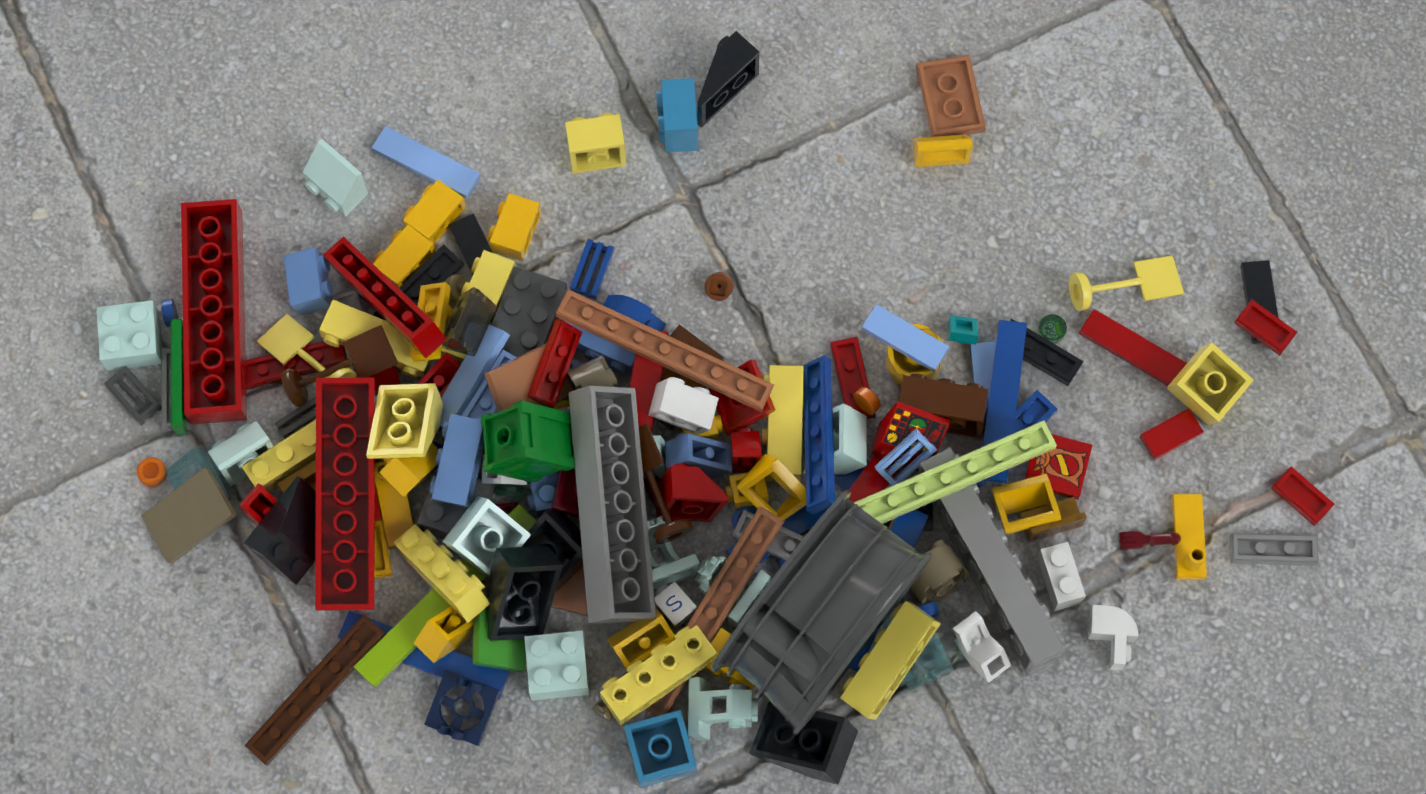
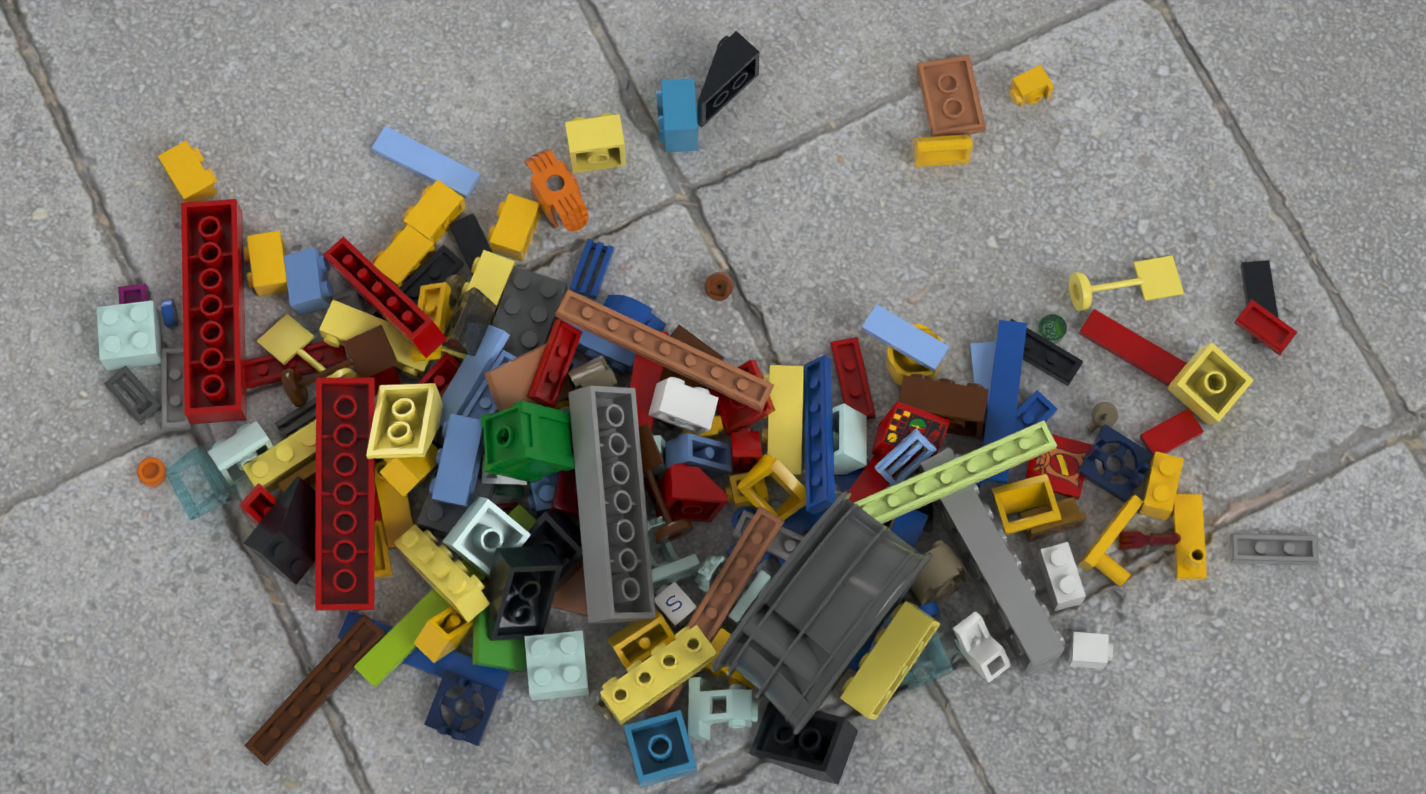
dark tan tile [141,467,237,563] -> none
green tile [171,319,187,435] -> none
light aqua slope [303,139,368,217] -> none
orange tile [853,387,881,415] -> none
teal plate [948,315,978,345] -> none
white brick [1088,605,1138,670] -> none
red tile [1271,466,1335,526] -> none
none -> magenta tile [118,283,149,304]
none -> yellow brick [158,140,218,202]
none -> yellow brick [244,230,288,297]
none -> orange piece [524,149,589,232]
none -> yellow brick [1009,64,1054,107]
none -> white brick [1069,632,1113,669]
none -> dark blue piece [1077,424,1153,503]
none -> yellow piece [1077,495,1144,587]
none -> dark tan piece [1086,402,1118,433]
none -> yellow brick [1139,452,1184,521]

